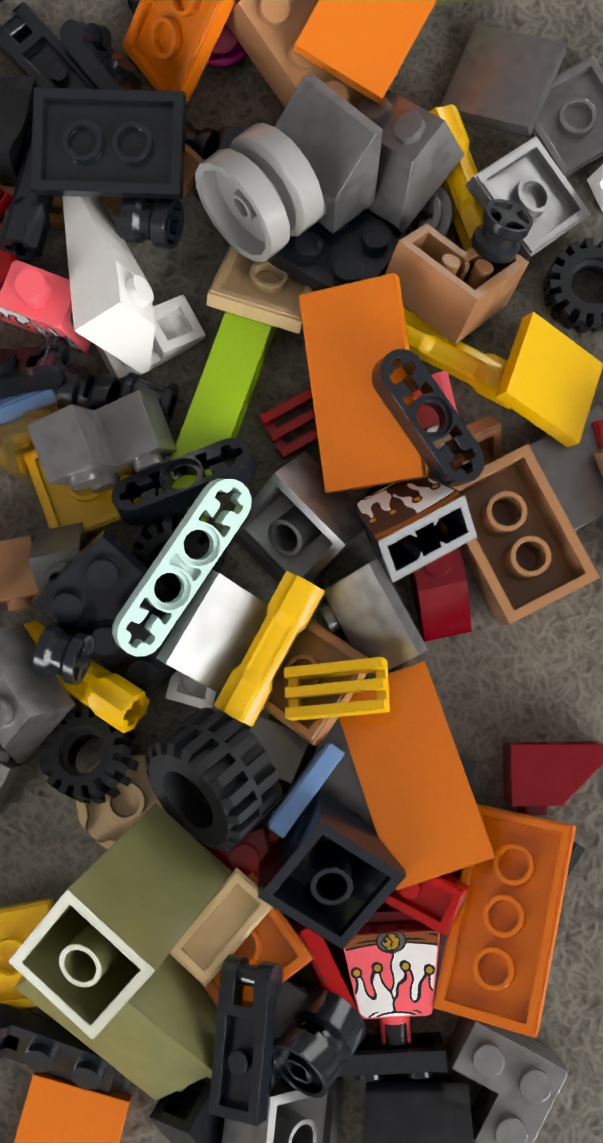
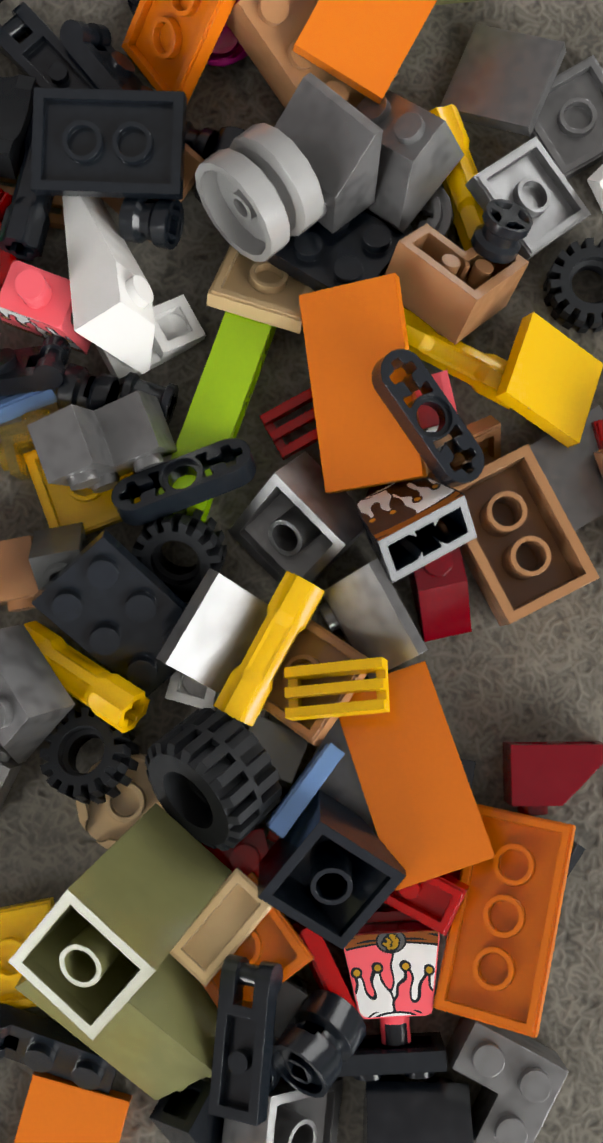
black wheel [33,625,94,685] -> none
light aqua beam [112,478,251,656] -> none

